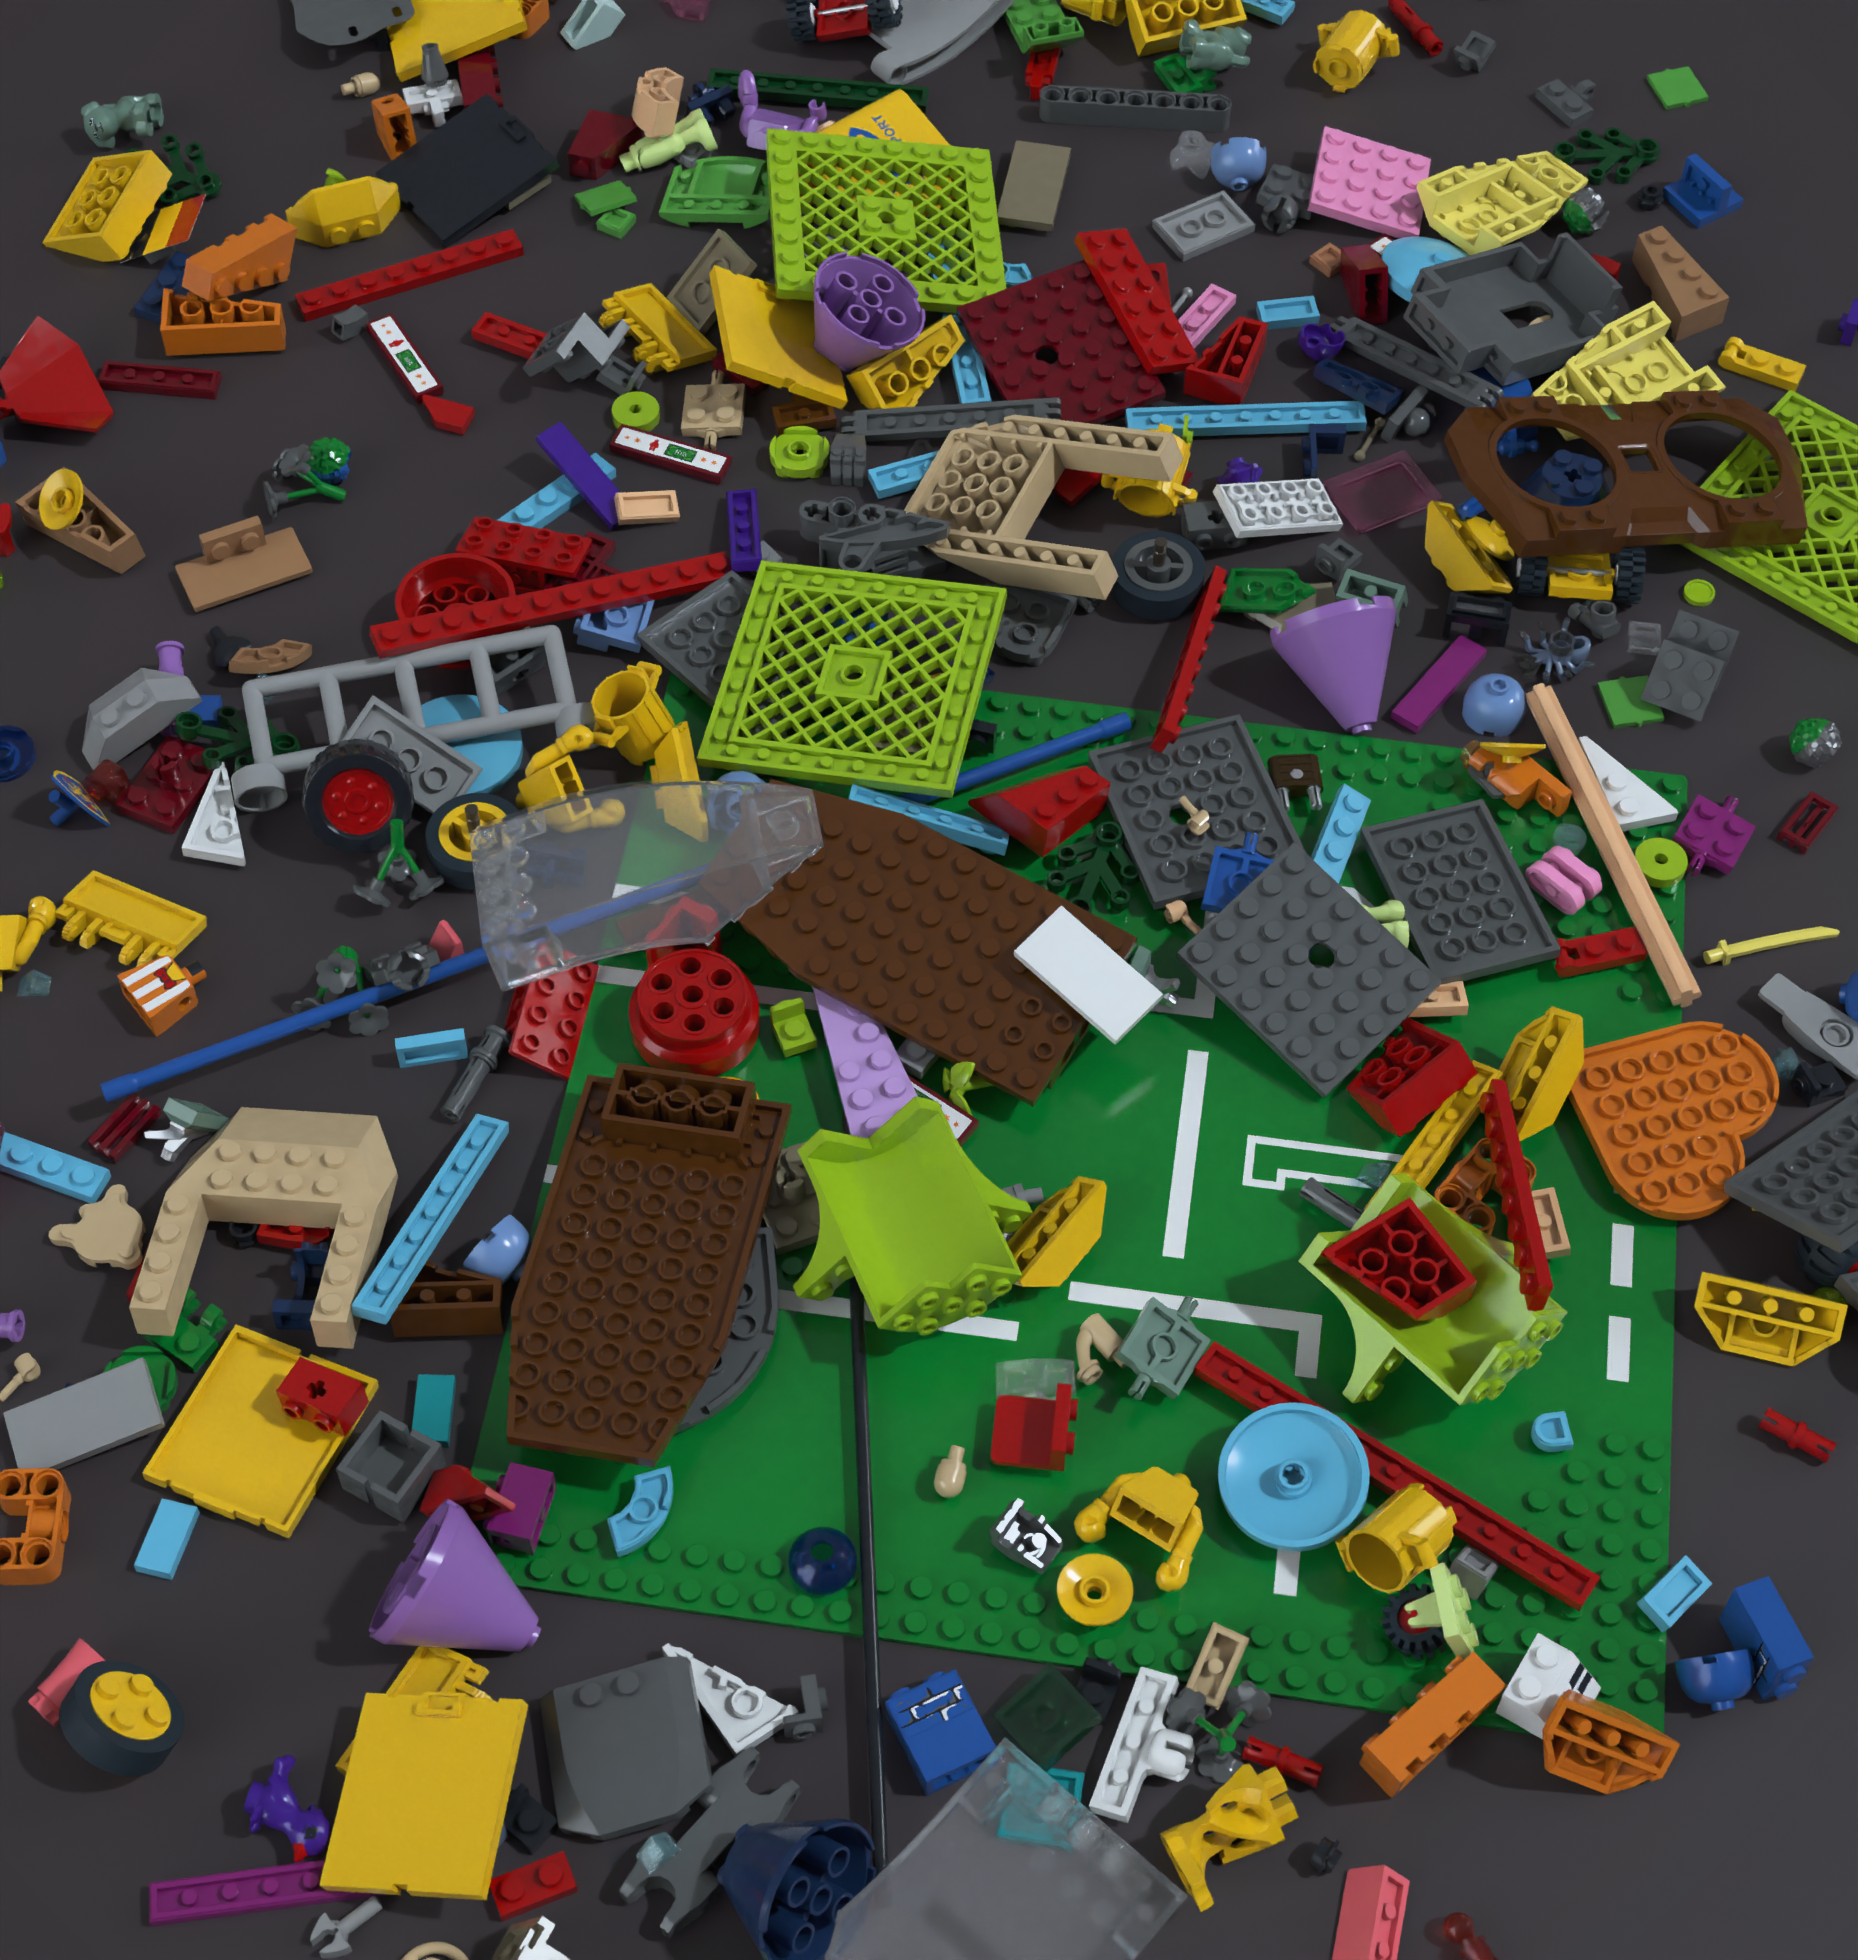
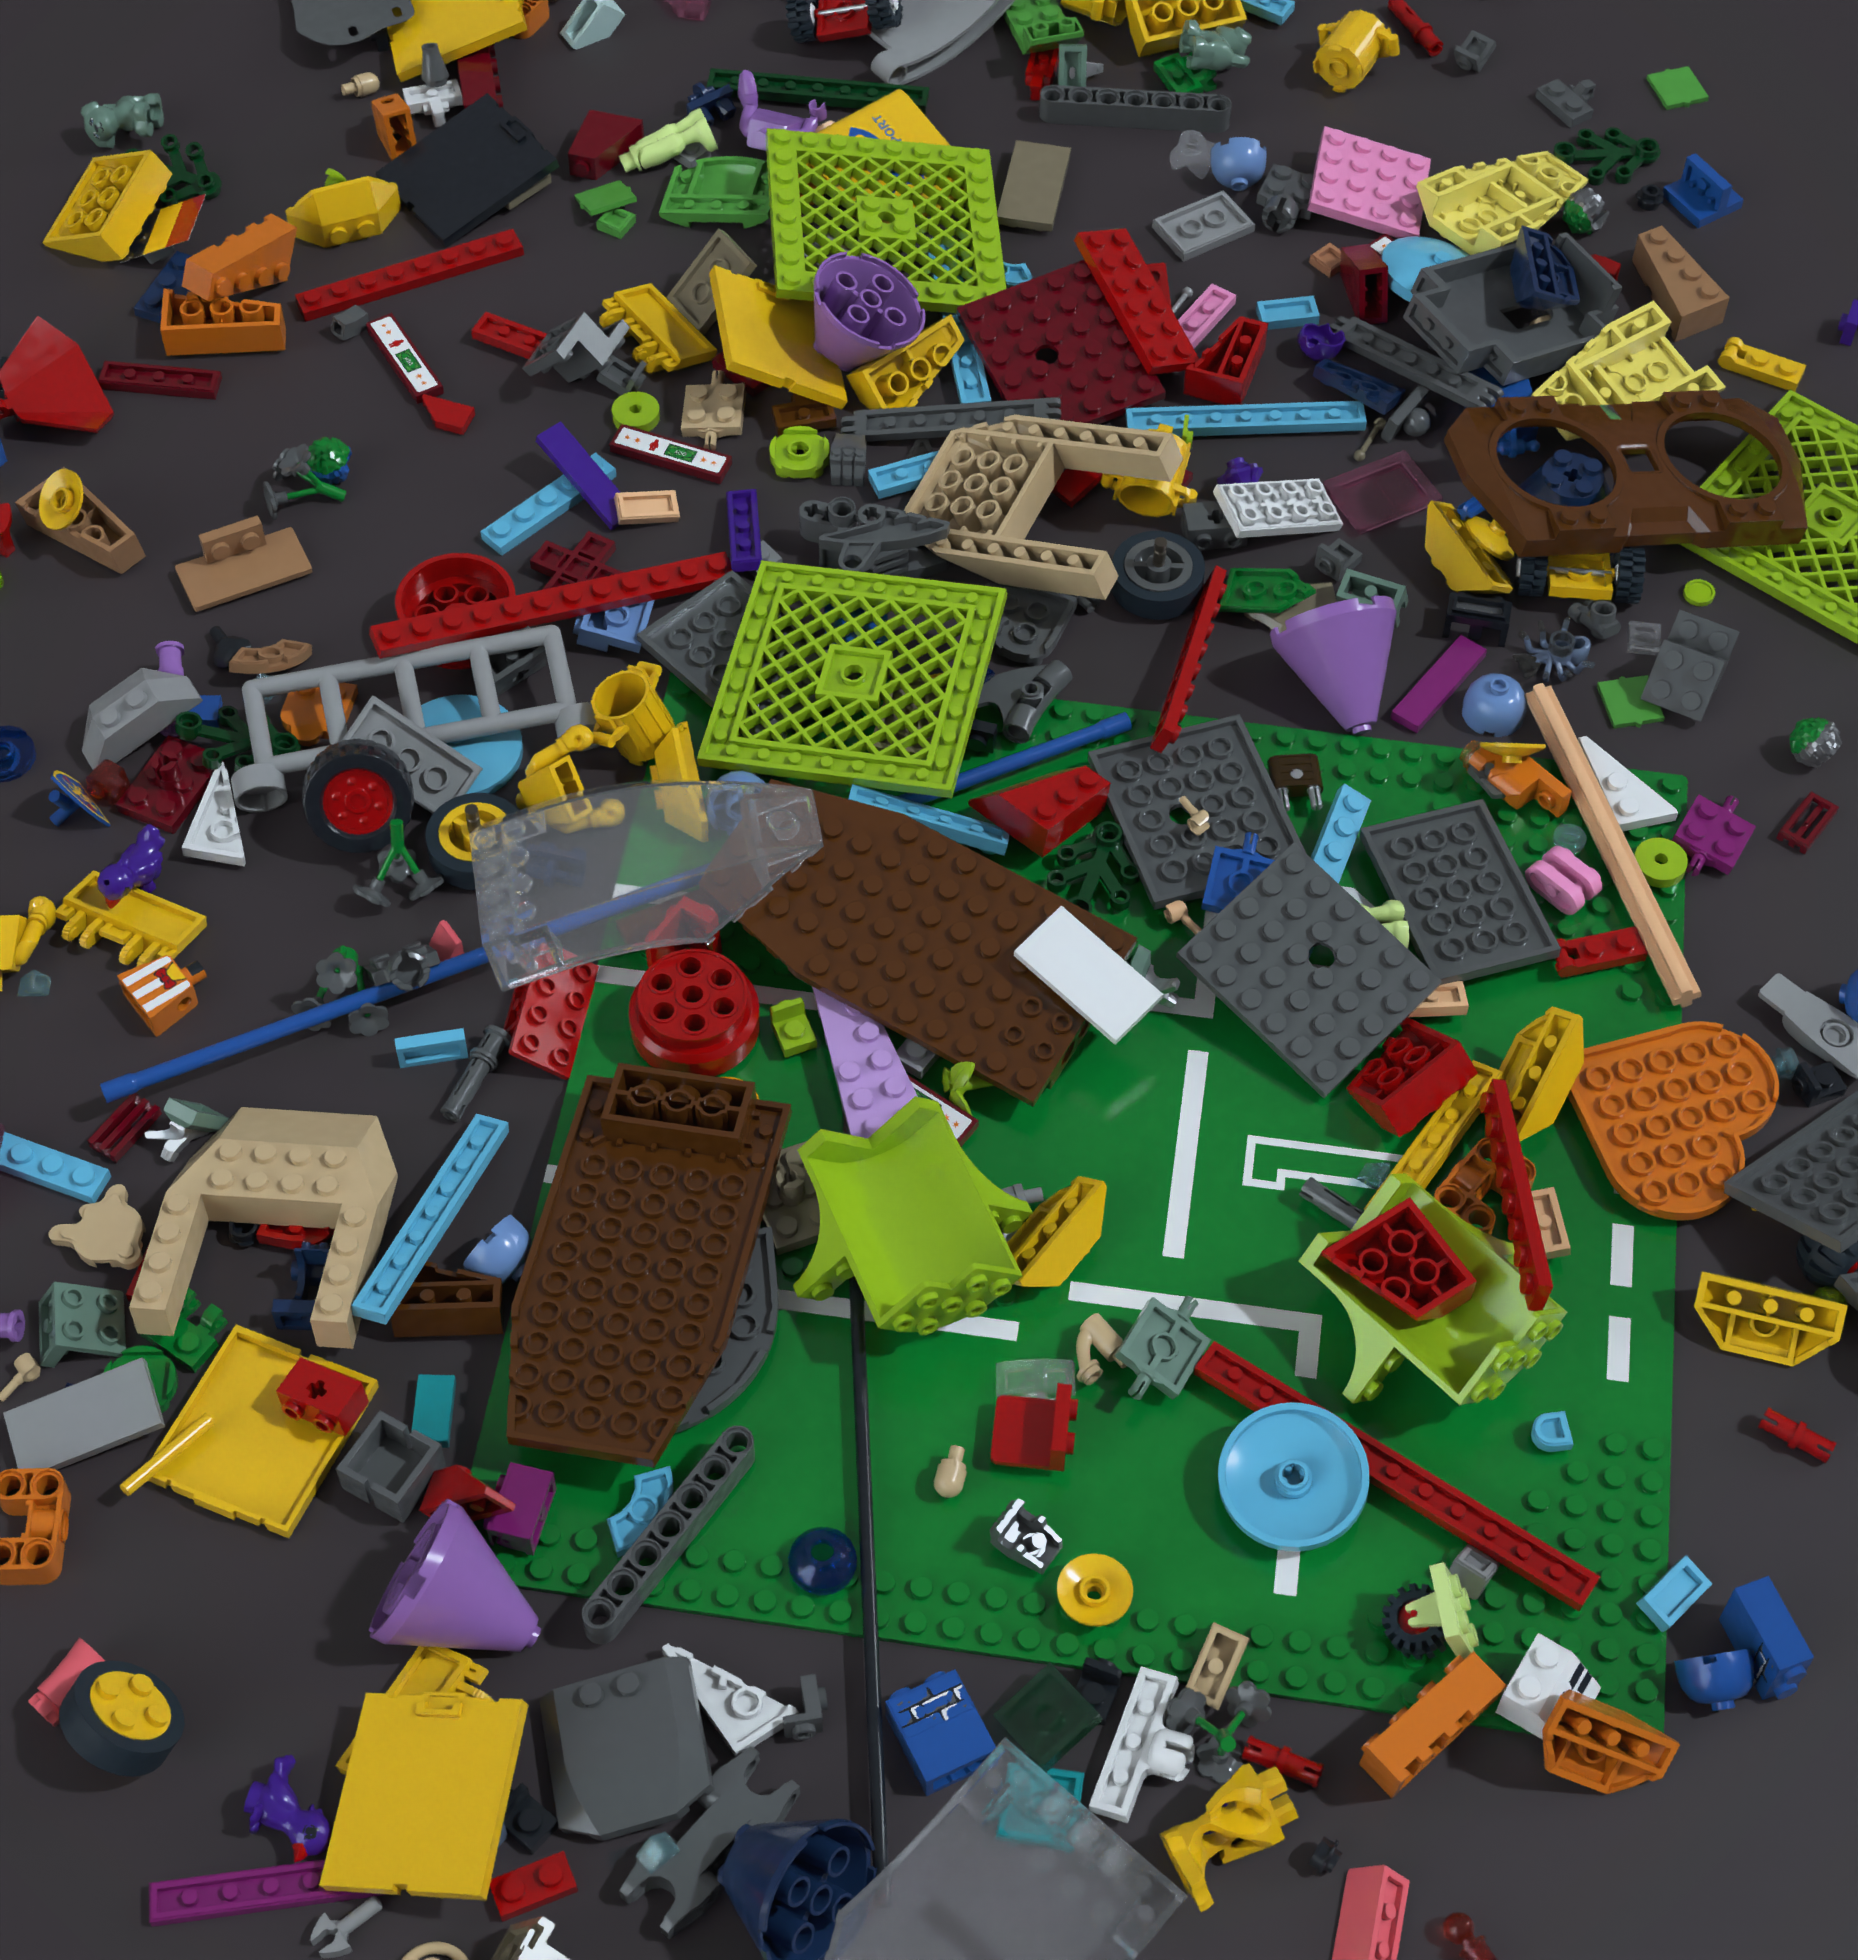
medium azure tile [134,1498,200,1580] -> none
red bracket [455,517,592,594] -> none
light nougat brick [632,67,684,139] -> none
yellow torso [1074,1466,1203,1592] -> none
dark blue bracket [1302,424,1346,479] -> none
yellow container [1335,1483,1457,1594] -> none
light yellow sword [1703,926,1840,966] -> none
none -> sand green bracket [38,1281,126,1368]
none -> dark purple animal [97,824,165,909]
none -> yellow bar [119,1413,215,1496]
none -> orange plate [280,683,358,746]
none -> dark grey beam [582,1426,755,1644]
none -> dark grey pin [977,659,1073,744]
none -> sand green piece [1058,44,1103,87]
none -> dark blue wedge [1510,226,1580,311]

